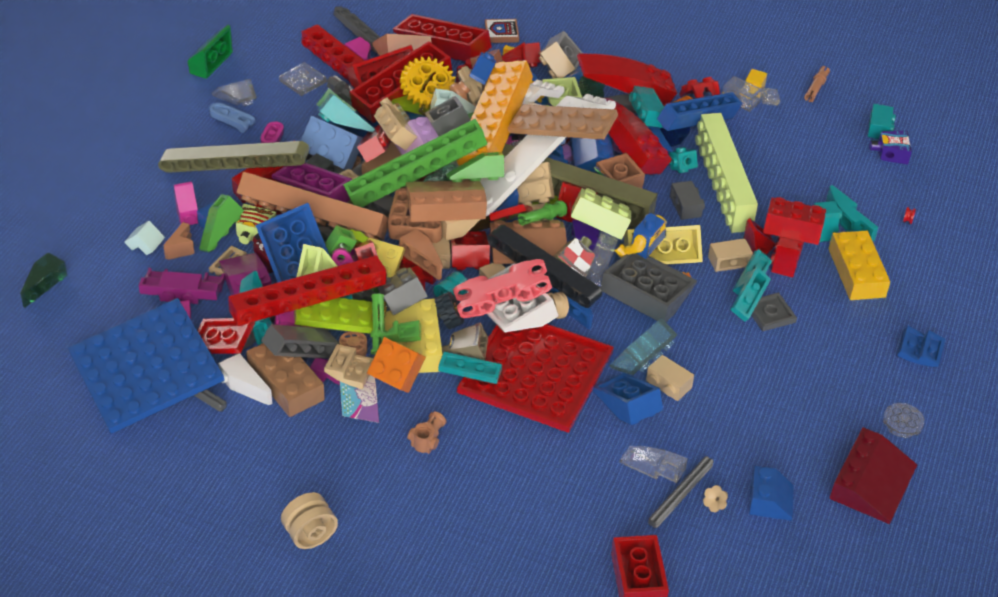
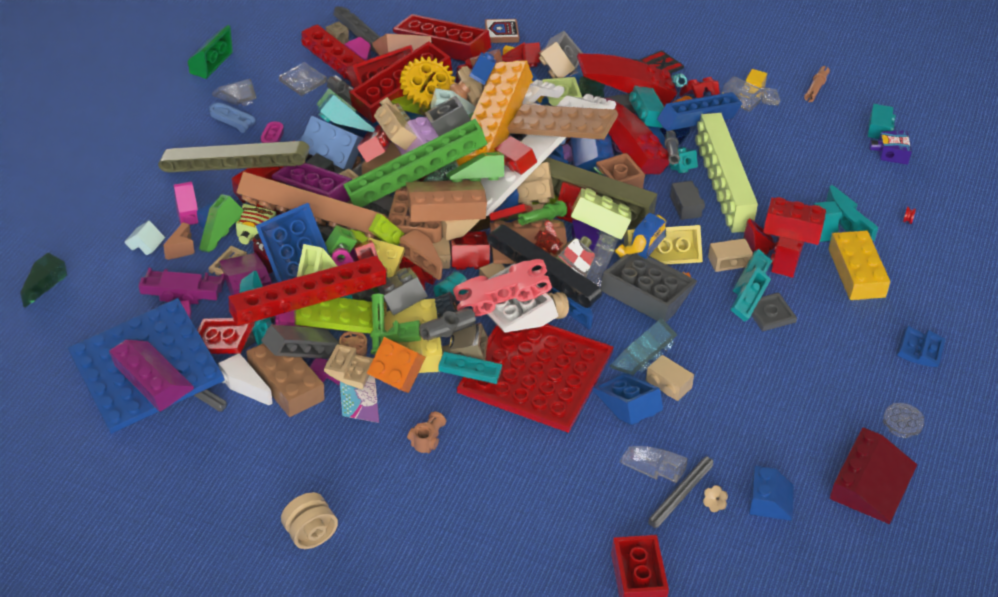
none -> magenta slope [109,340,194,412]
none -> dark tan brick [326,21,349,45]
none -> lime plate [368,214,405,246]
none -> dark grey piece [419,308,476,341]
none -> brick [495,136,537,175]
none -> clear red rock [534,220,563,255]
none -> flag [633,50,684,74]
none -> dark grey pin [664,130,680,164]
none -> teal pin [671,74,687,87]

